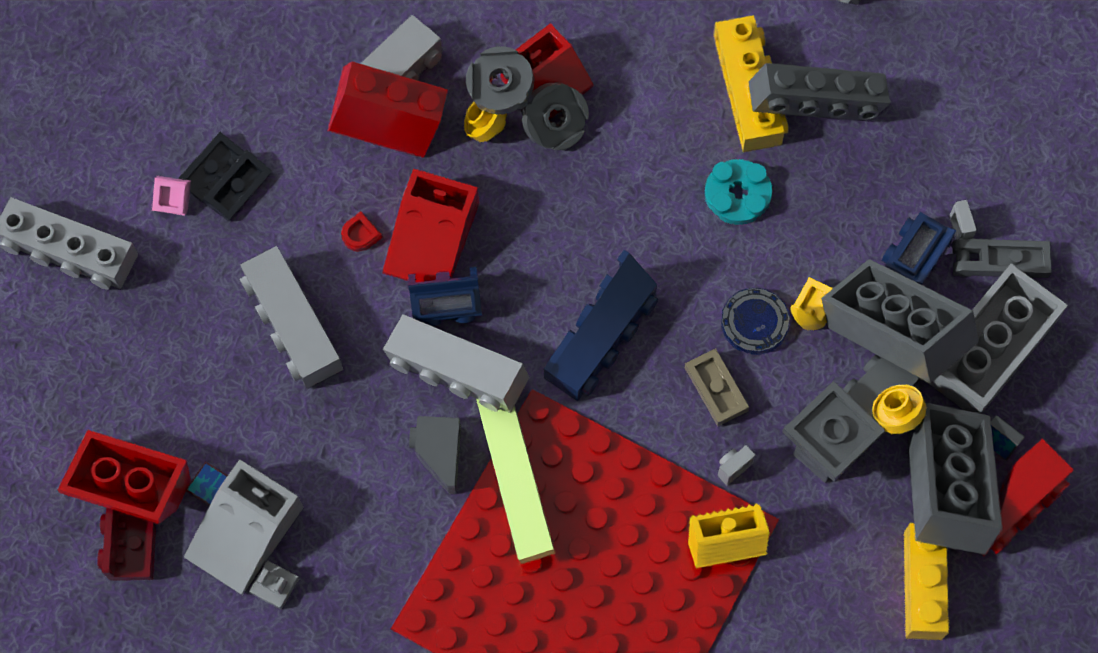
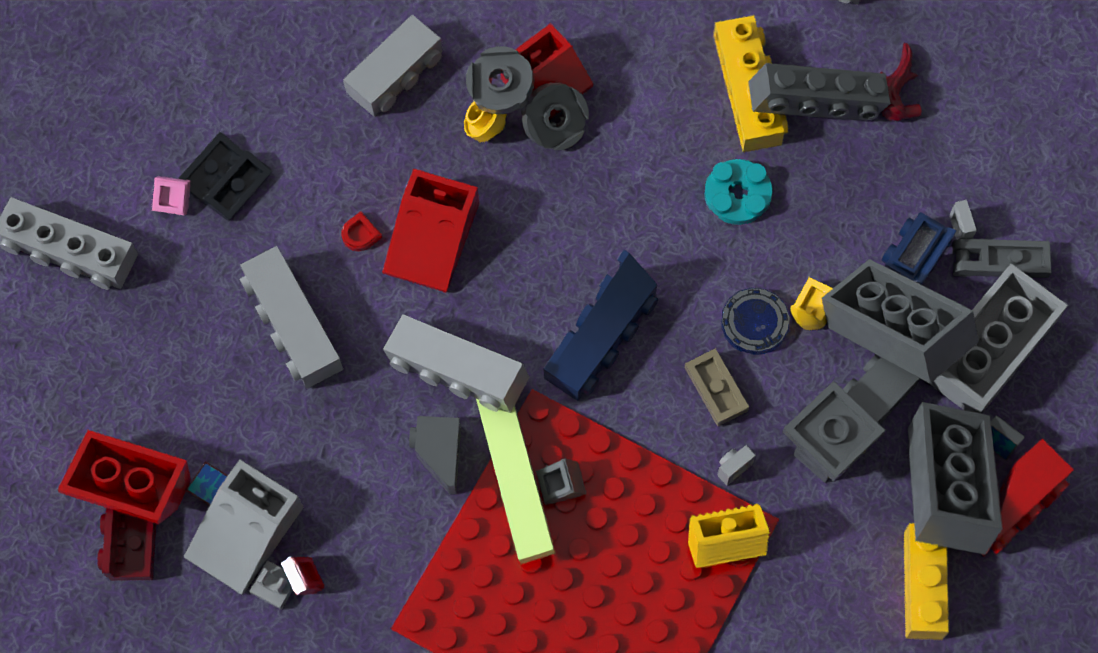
red slope [328,61,448,158] -> none
dark blue window [408,267,482,326] -> none
yellow plate [872,385,927,434] -> none
none -> red tile [281,557,325,595]
none -> dark grey slope [536,459,586,505]
none -> dark red piece [880,43,922,122]

